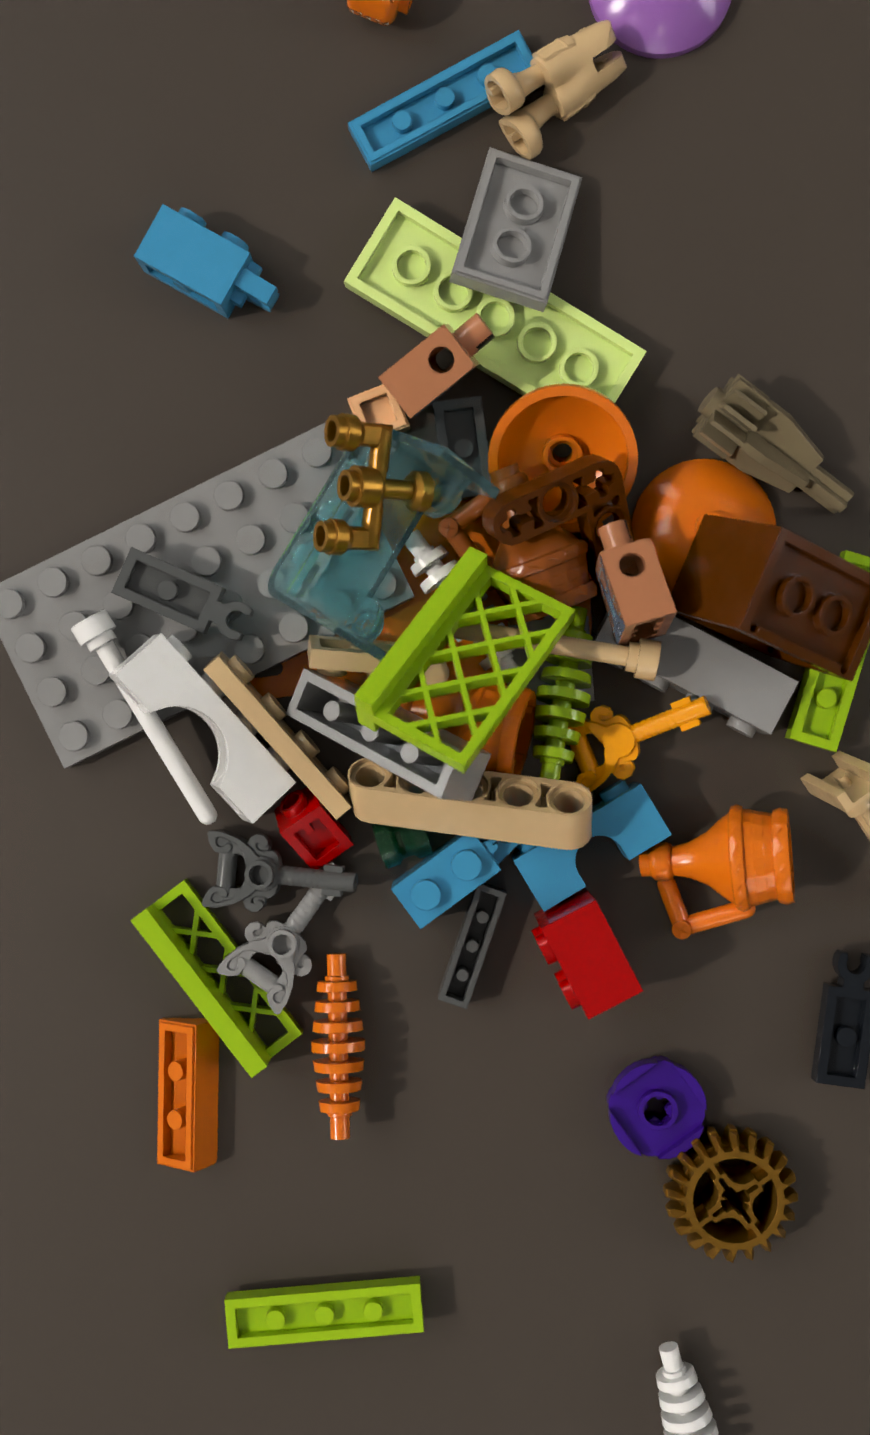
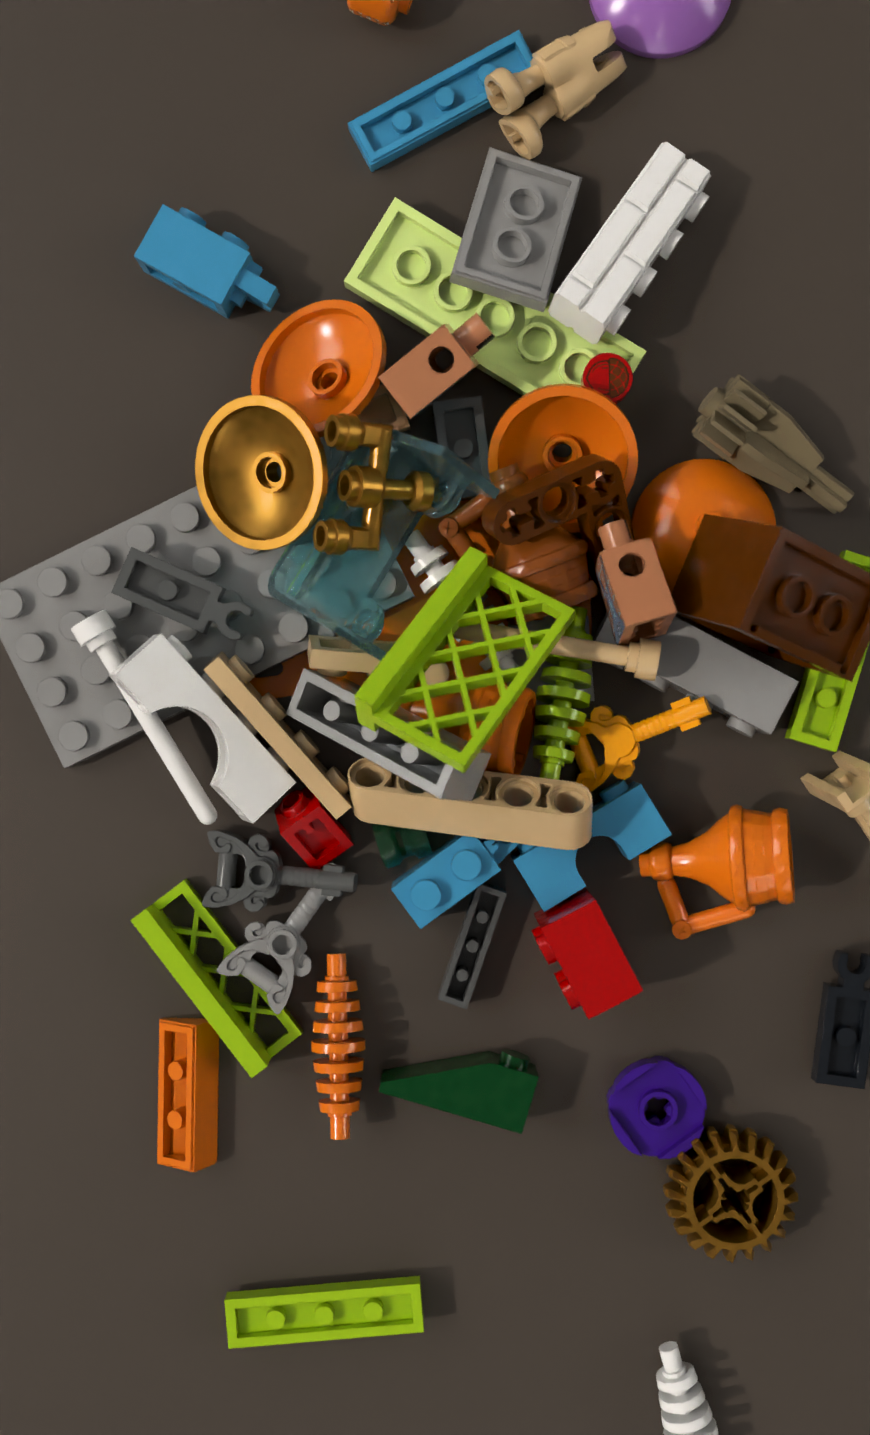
none -> pearl gold dish [195,395,328,550]
none -> orange dish [251,299,387,437]
none -> dark green slope [379,1049,539,1134]
none -> white brick [548,141,711,344]
none -> red tile [581,353,633,404]

